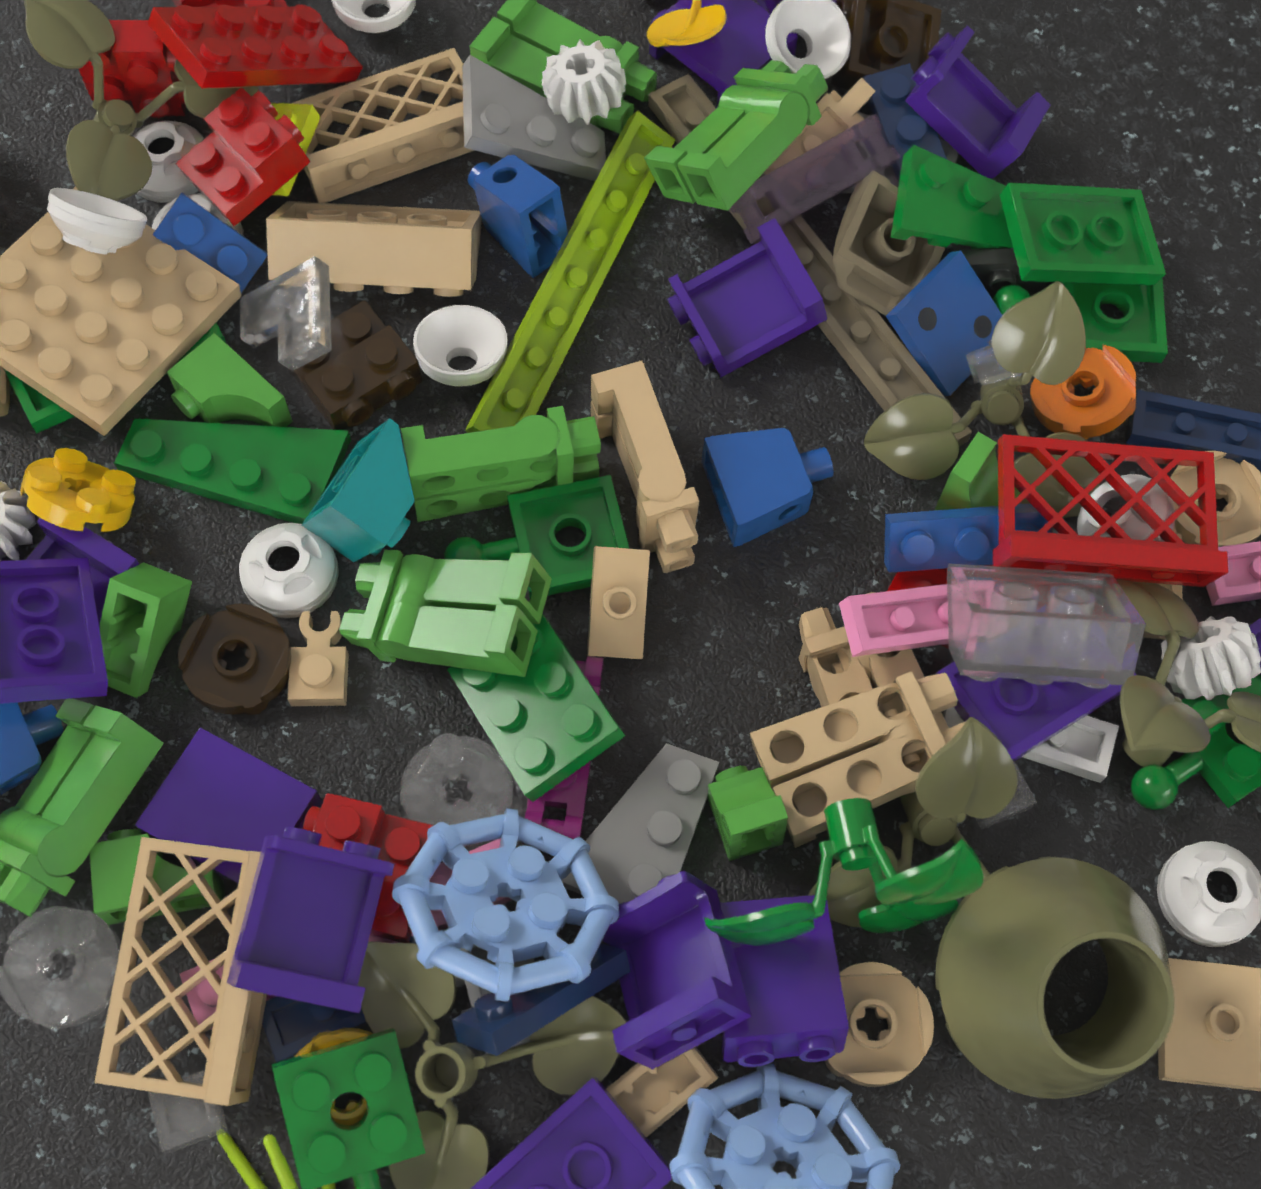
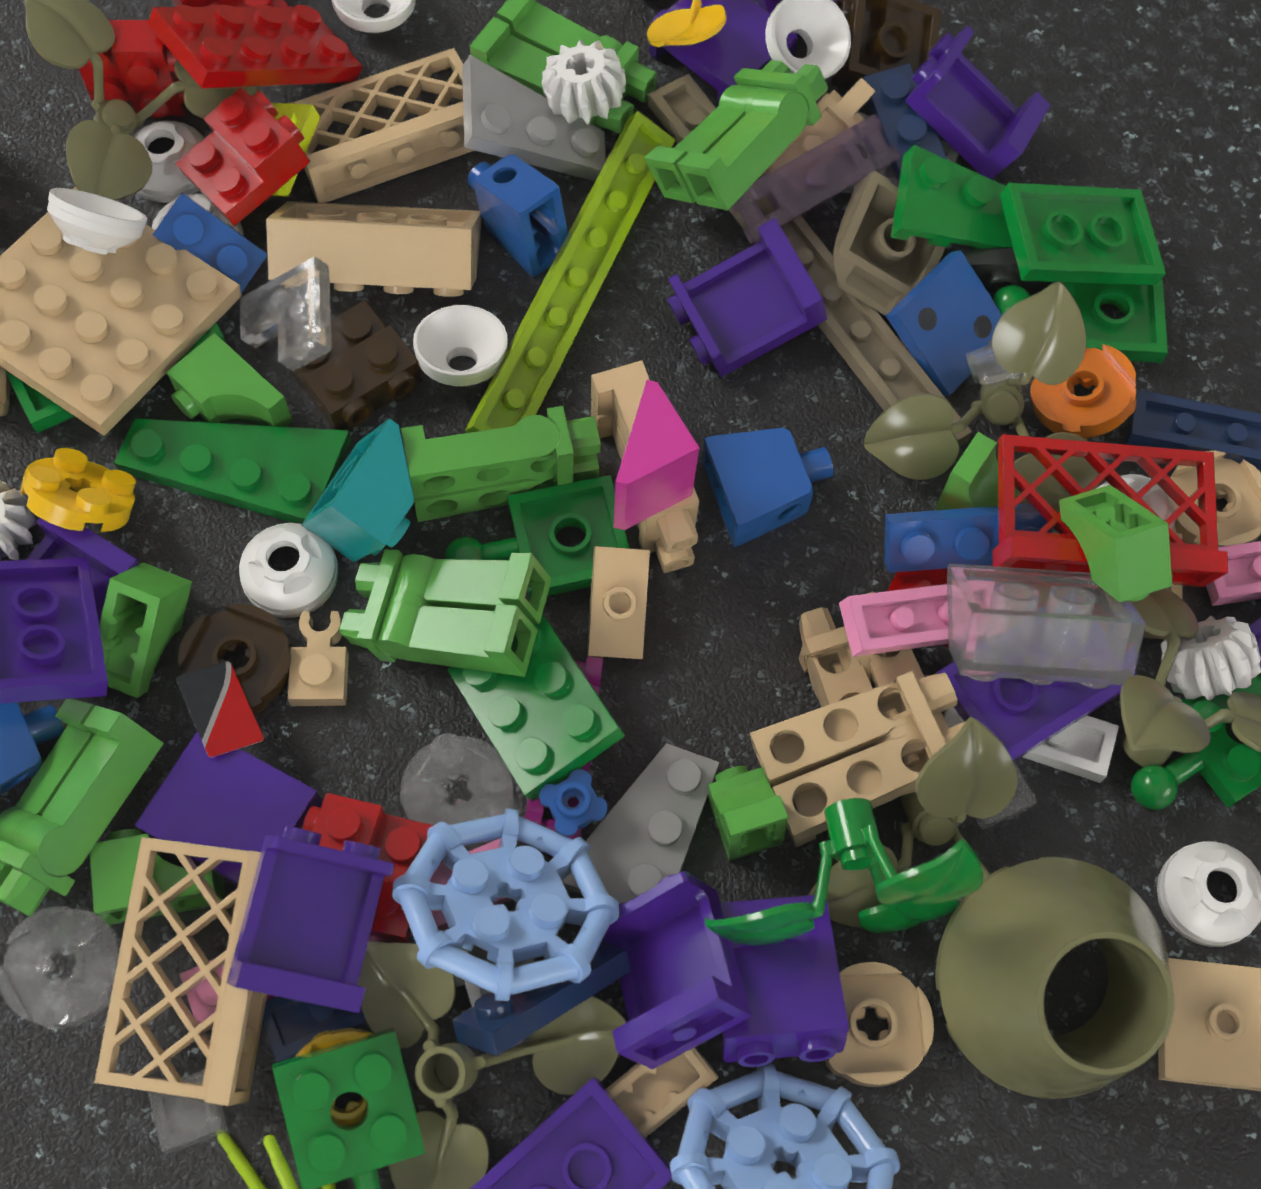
none -> sticker [176,662,263,758]
none -> blue plate [539,769,607,837]
none -> dark pink slope [613,380,699,530]
none -> bright green arch [1059,485,1172,602]

